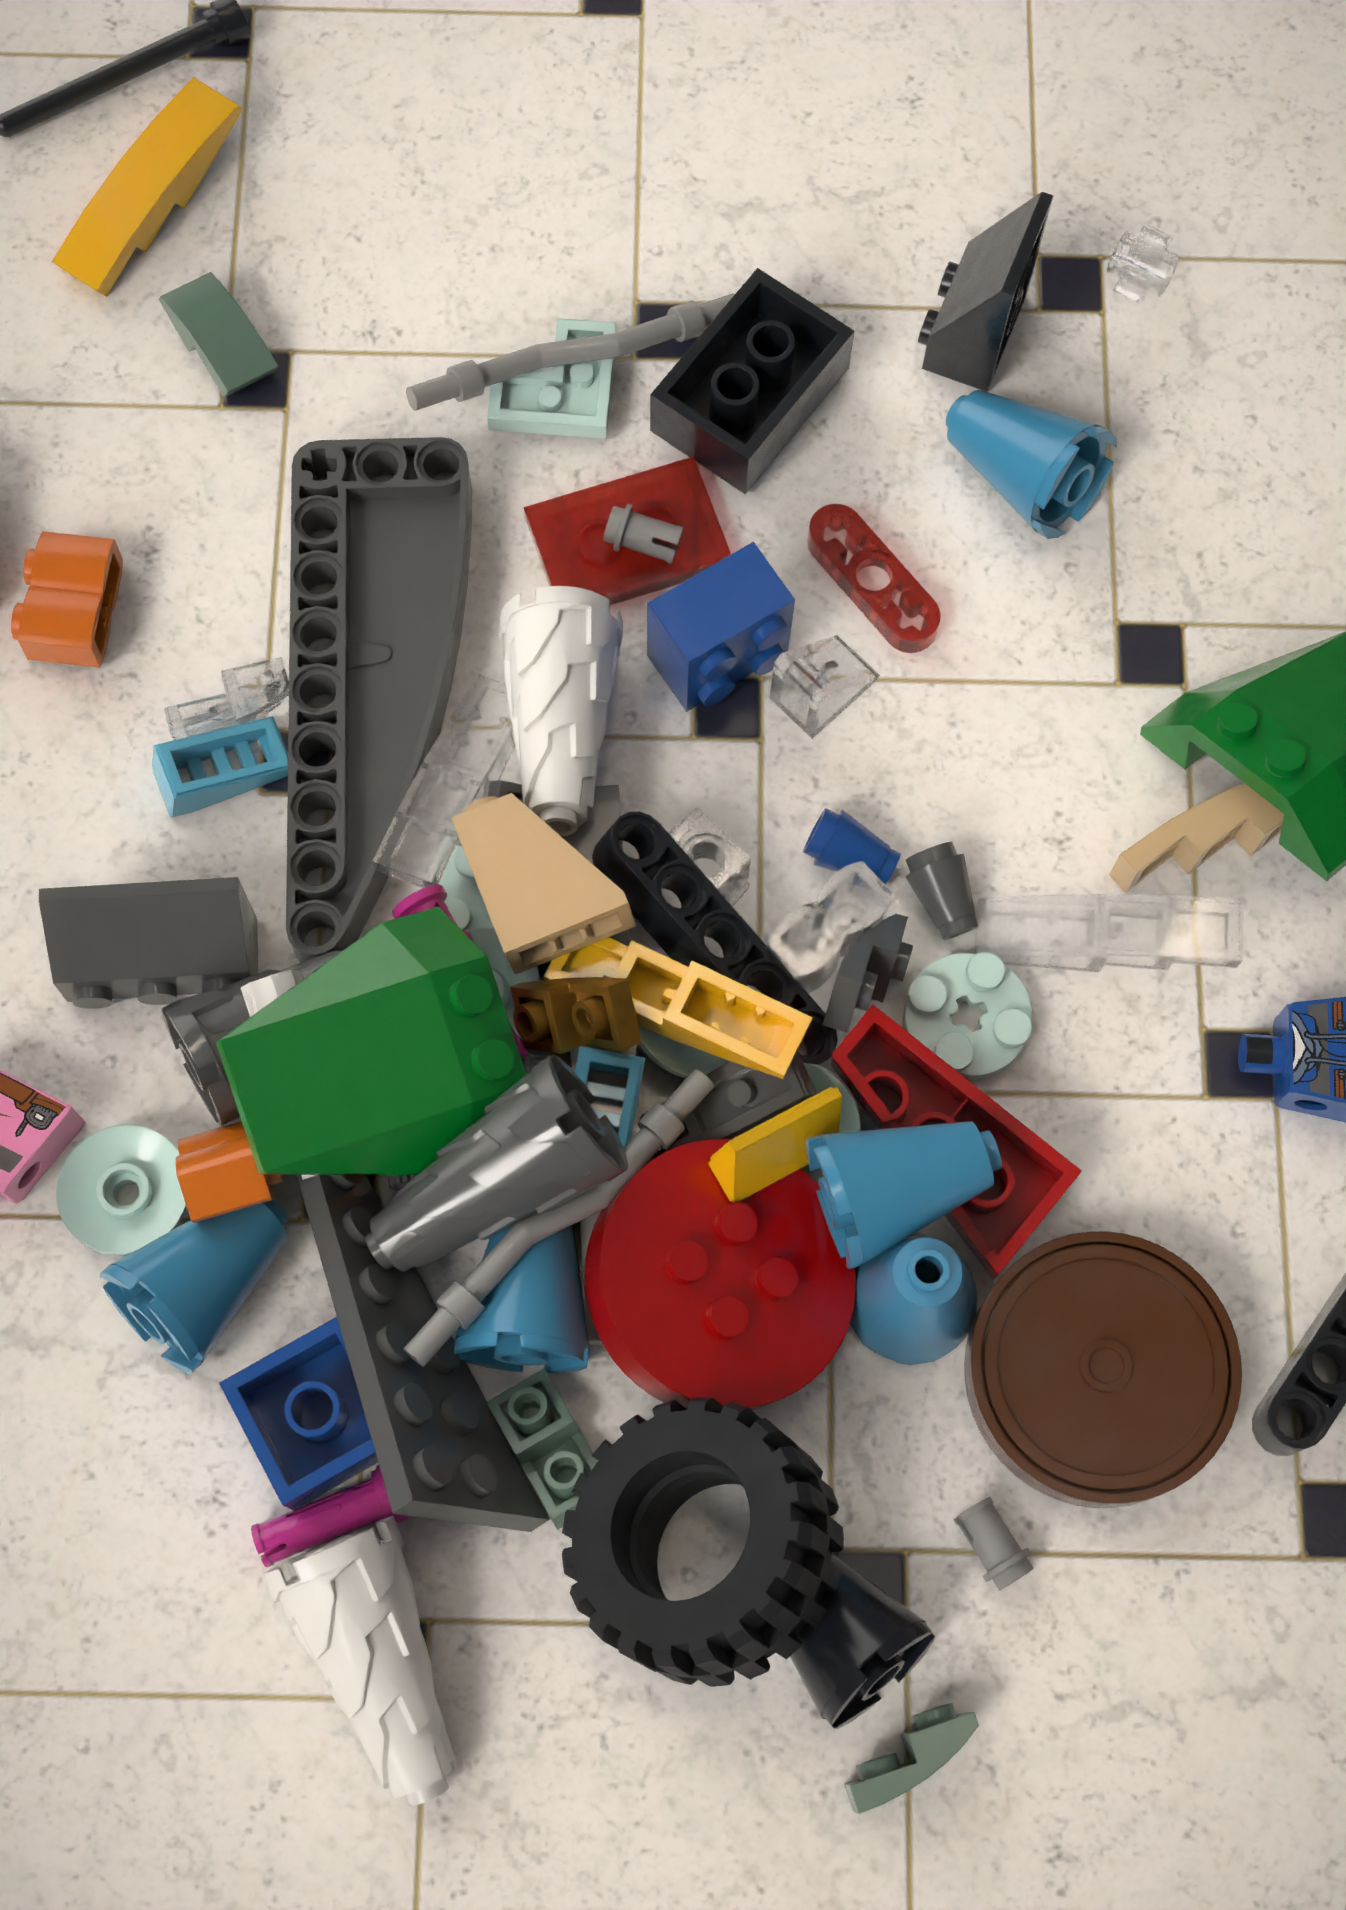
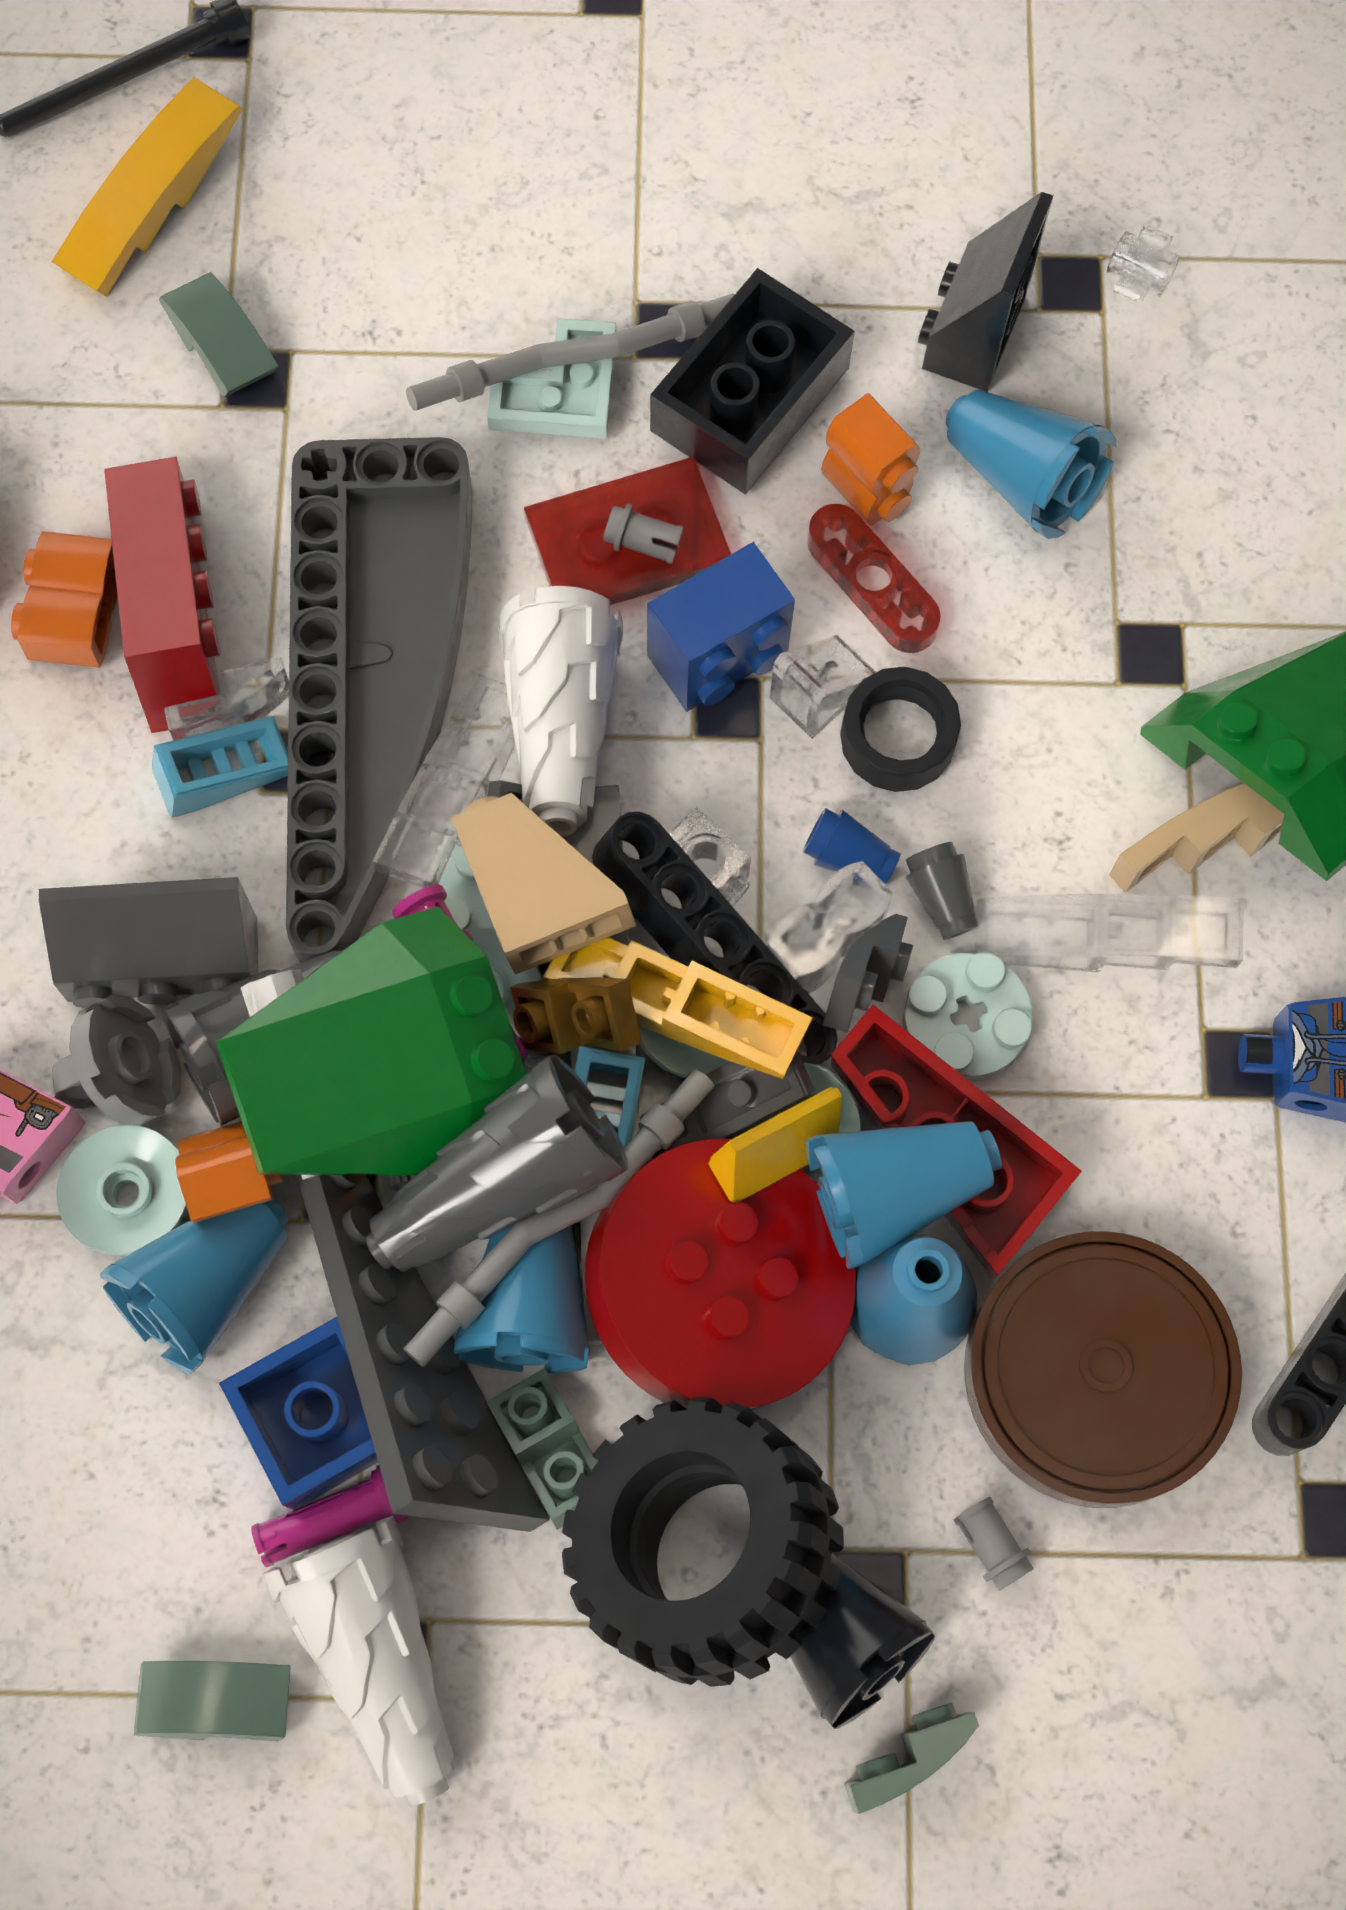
none -> light grey tile [52,995,181,1126]
none -> wedge [104,456,225,733]
none -> sand green slope [133,1661,291,1741]
none -> orange brick [821,393,920,526]
none -> black tyre [840,667,961,792]

